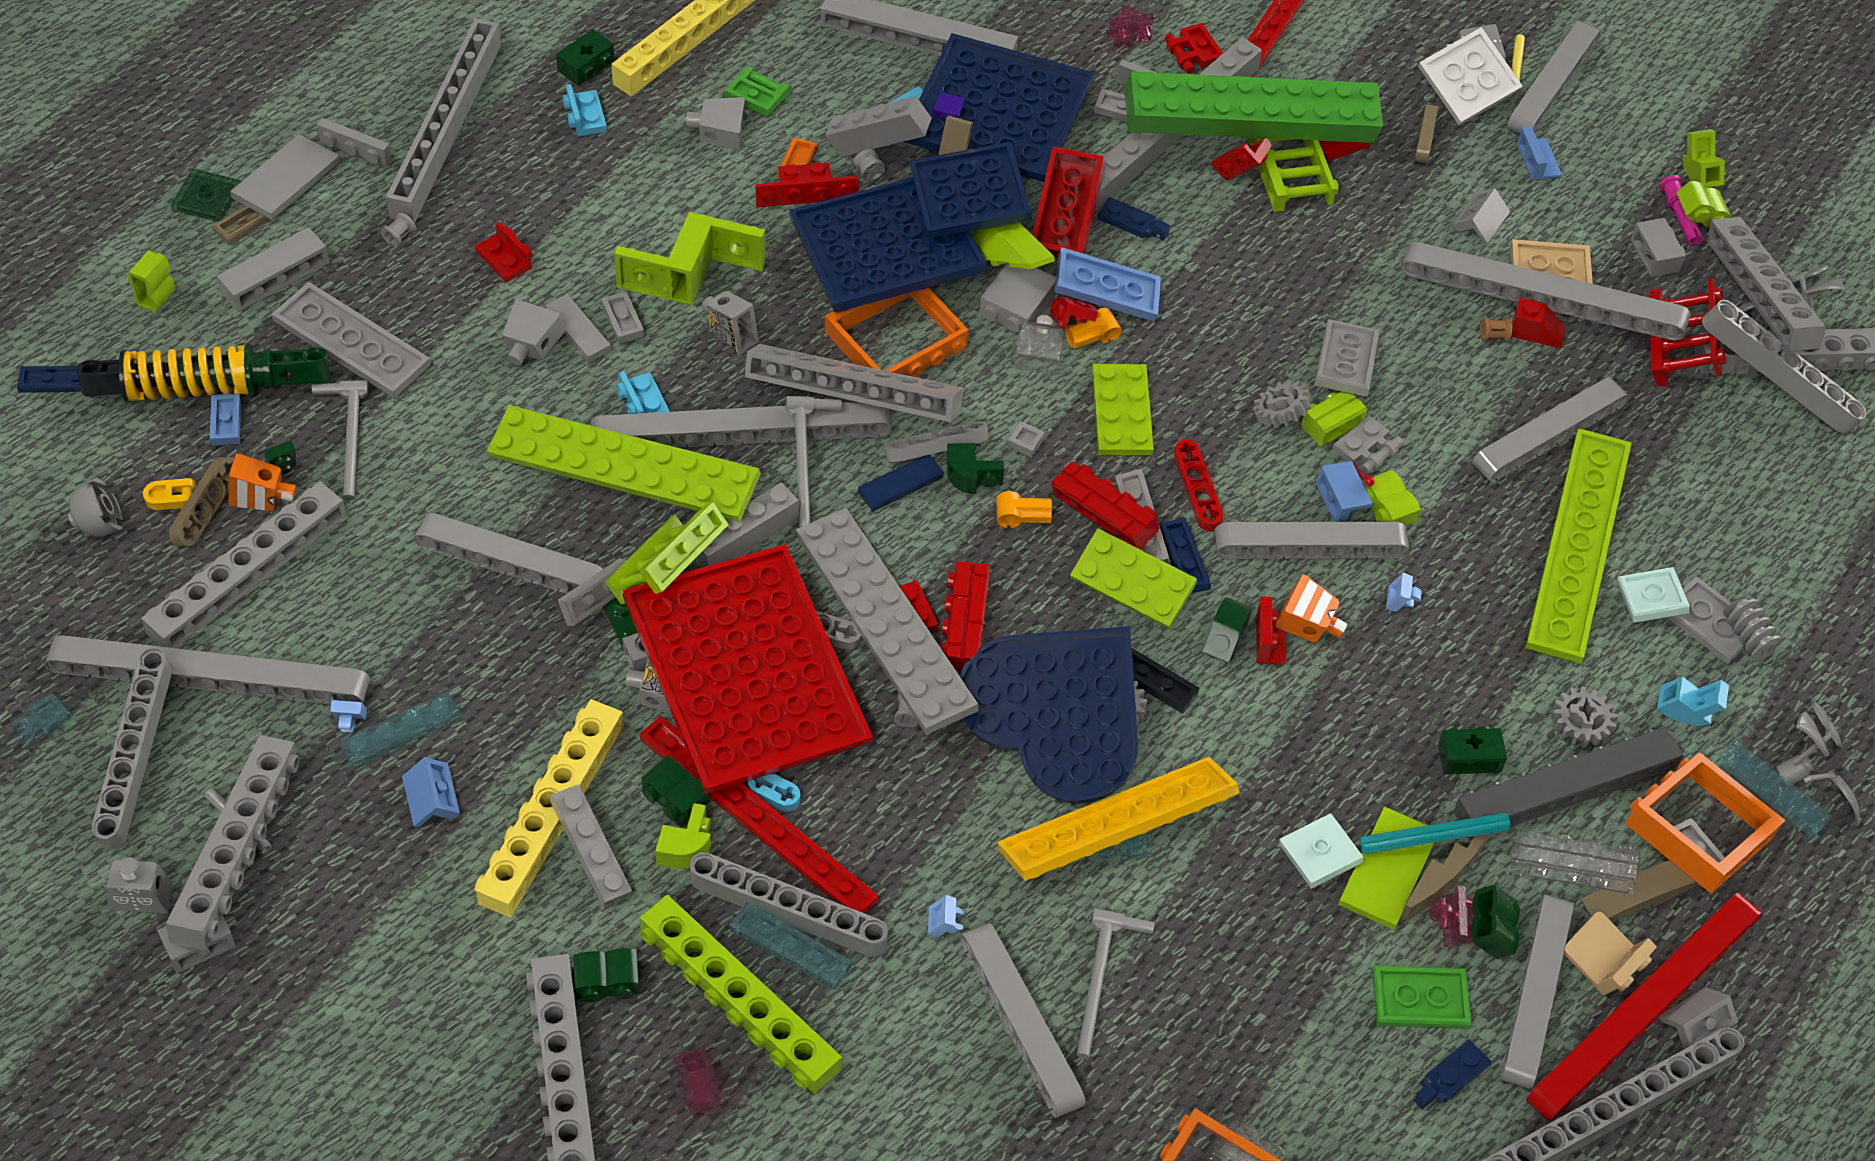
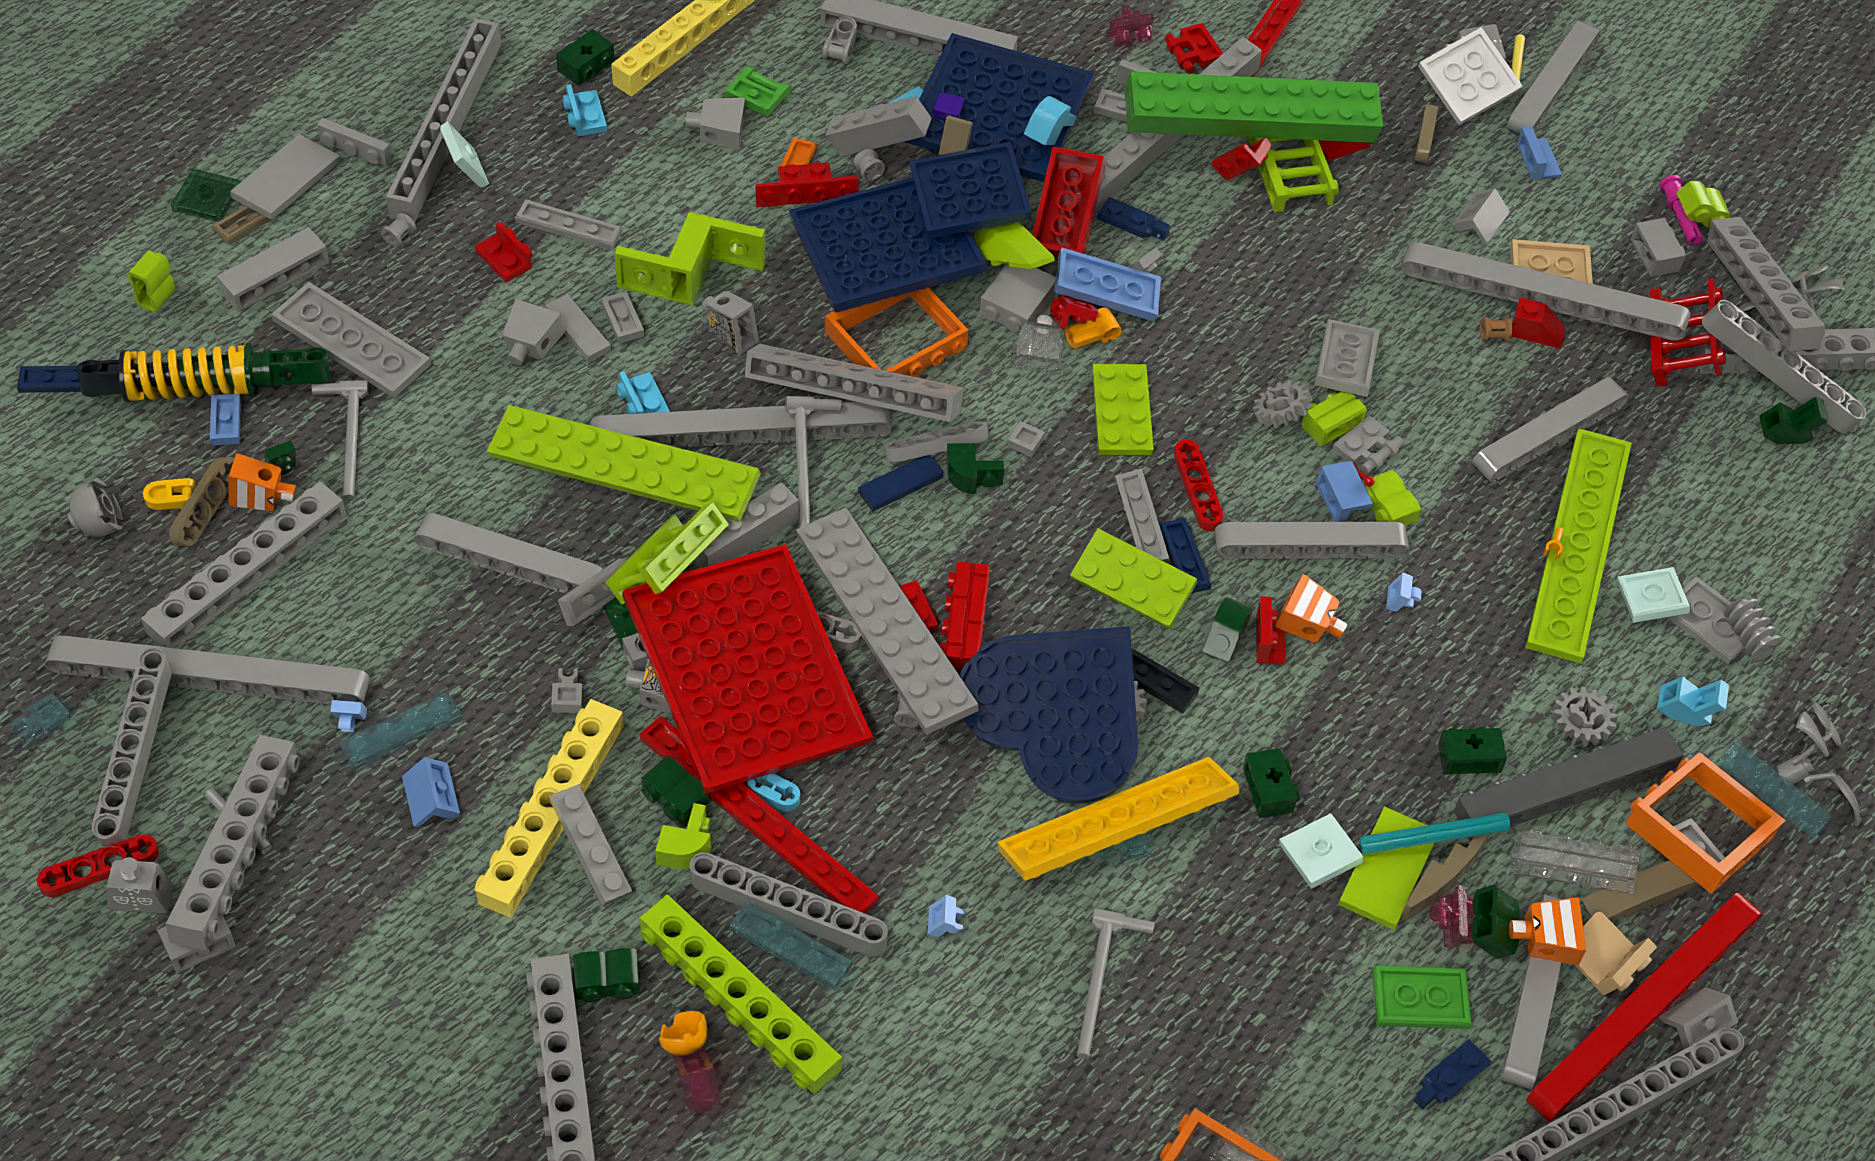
light grey beam [960,923,1086,1118] -> none
light orange piece [996,491,1052,528] -> none
red brick [1051,461,1160,550] -> none
lime brick [1683,129,1725,188] -> none
none -> red beam [36,834,159,897]
none -> light aqua plate [440,121,489,187]
none -> light grey tile [515,199,622,250]
none -> light grey plate [551,668,582,713]
none -> light orange hair [659,1011,708,1056]
none -> light grey piece [822,16,857,64]
none -> medium azure brick [1024,96,1077,145]
none -> light grey plate [1131,247,1162,273]
none -> dark green brick [1243,748,1299,818]
none -> orange torso [1509,898,1586,965]
none -> light orange hand [1543,527,1563,560]
none -> dark green brick [1759,396,1828,444]

